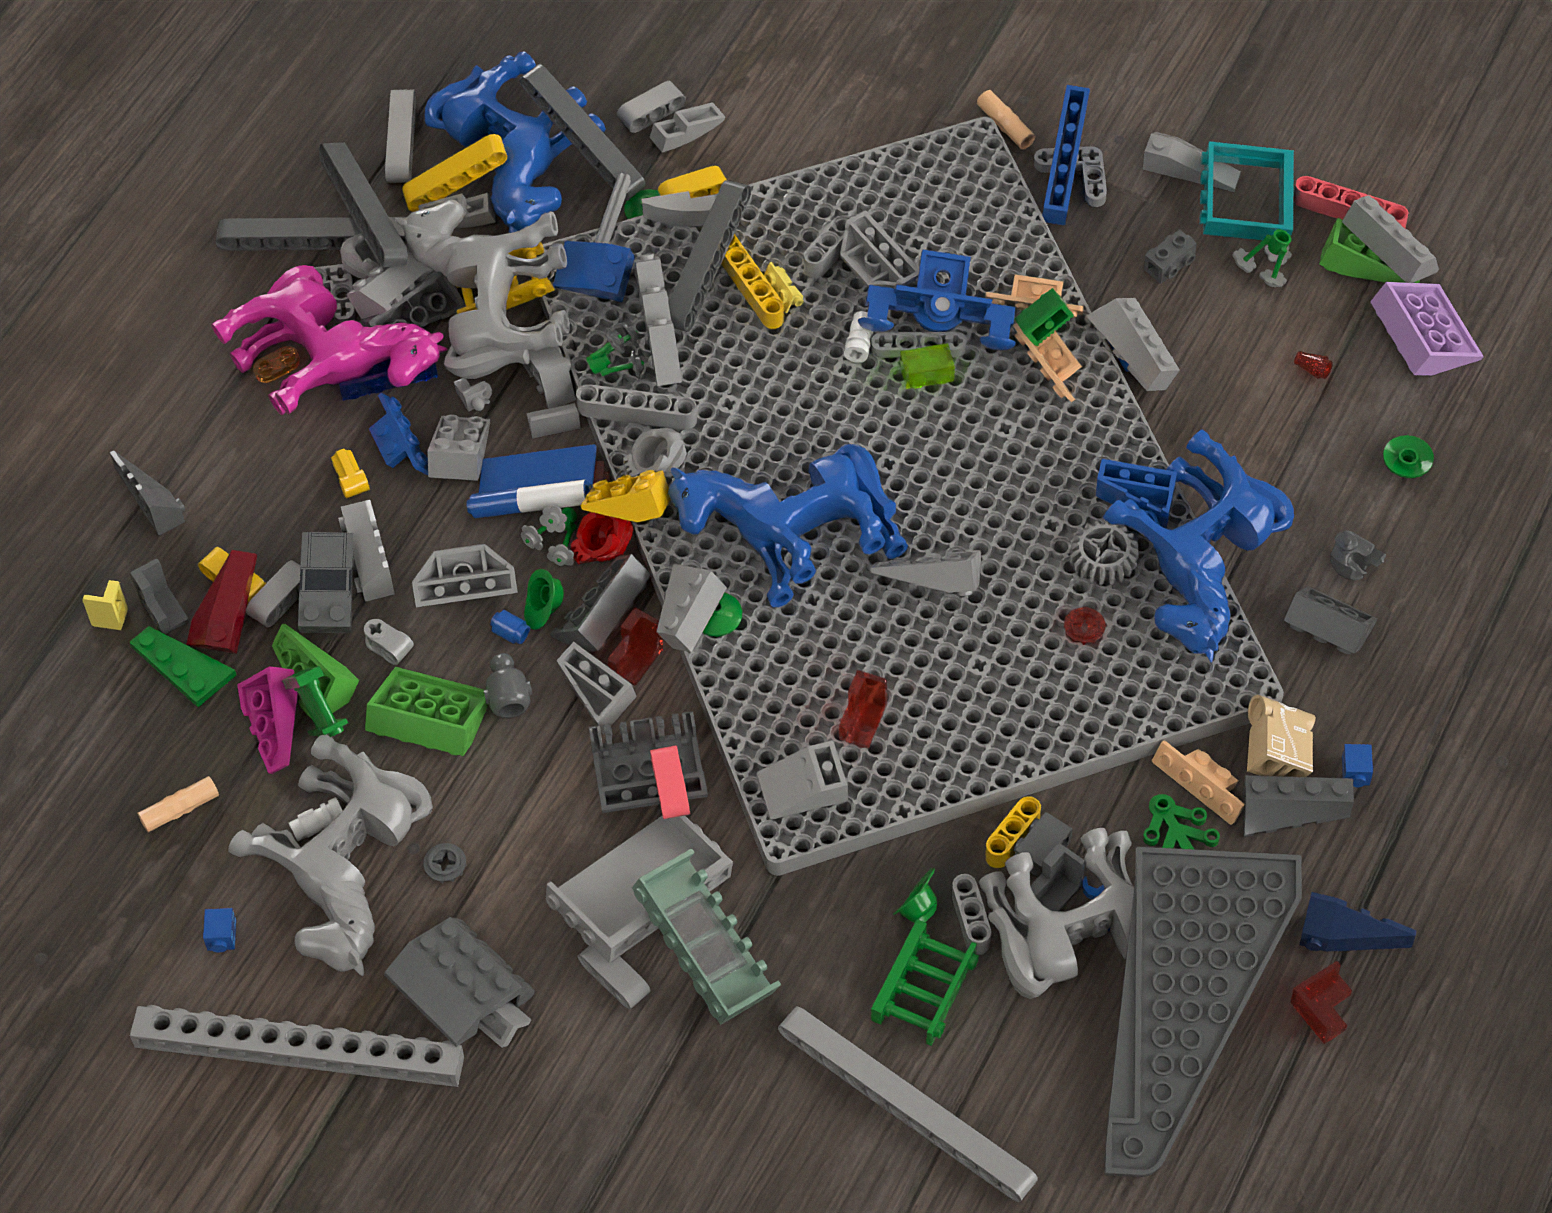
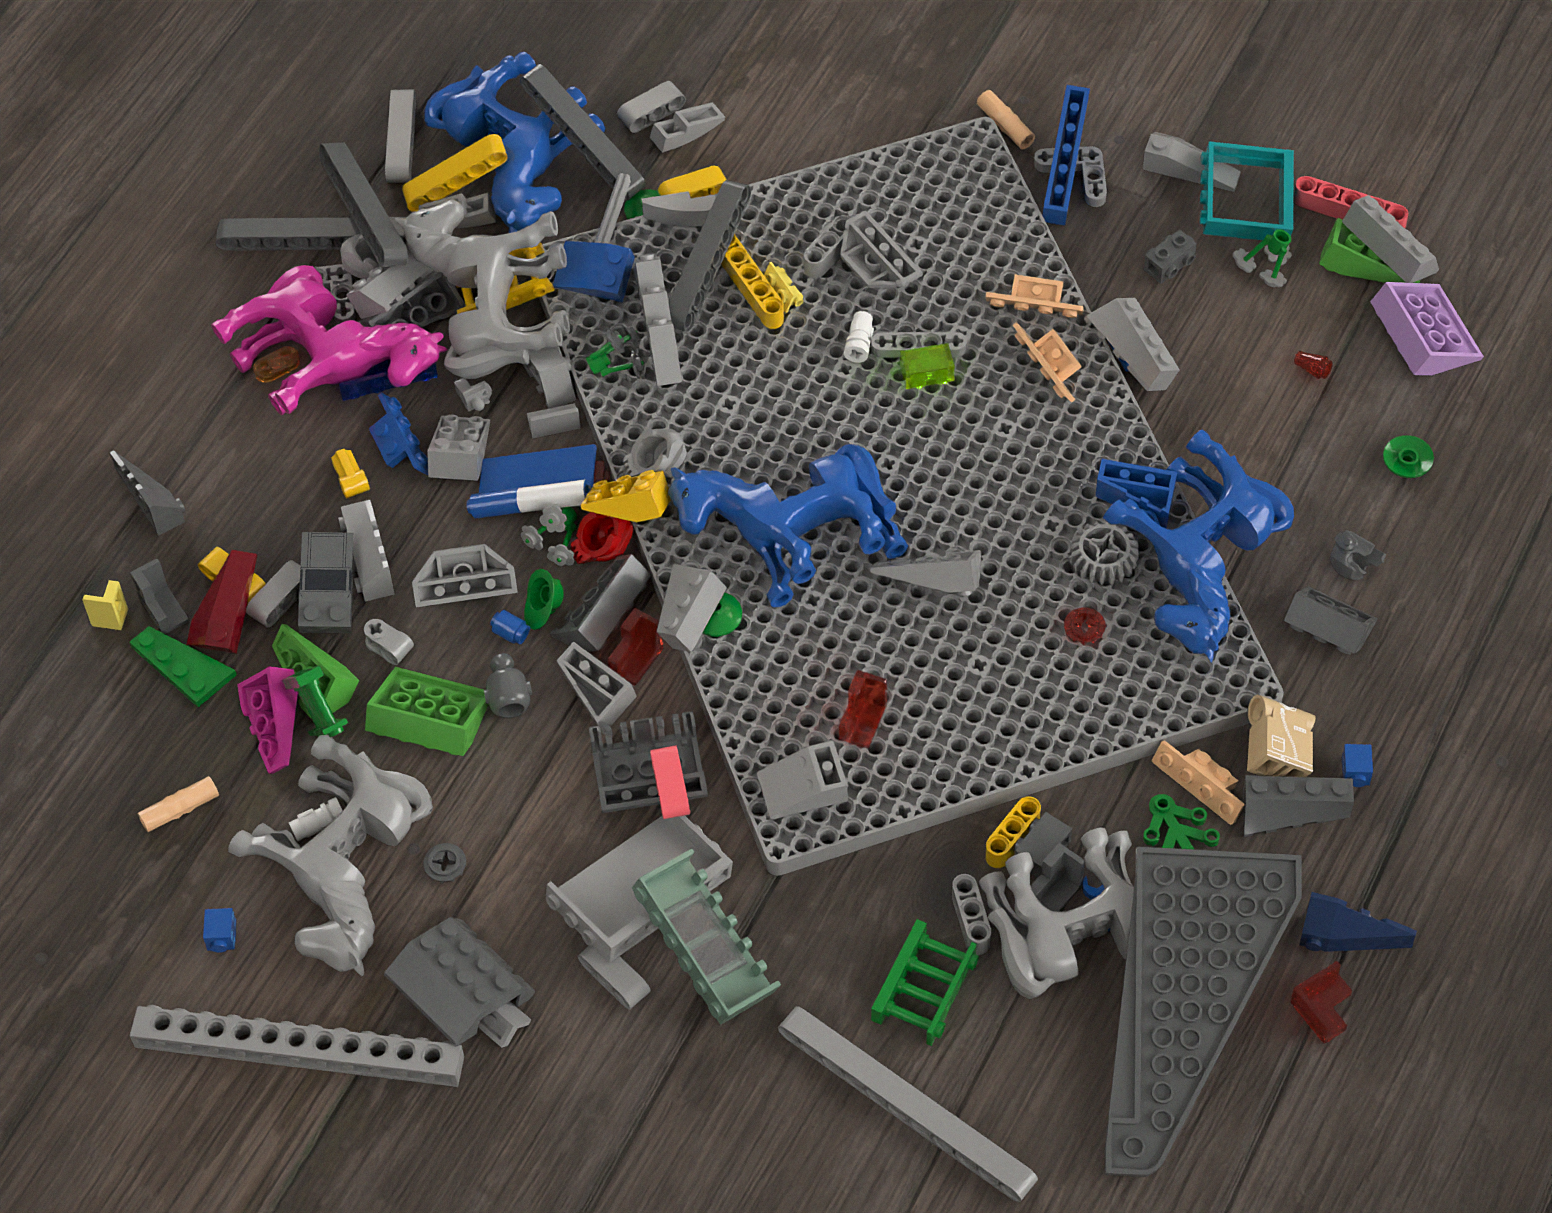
light grey beam [576,384,697,430] -> none
blue piece [858,249,1016,351] -> none
green piece [893,868,937,923] -> none
green brick [1014,288,1074,346] -> none

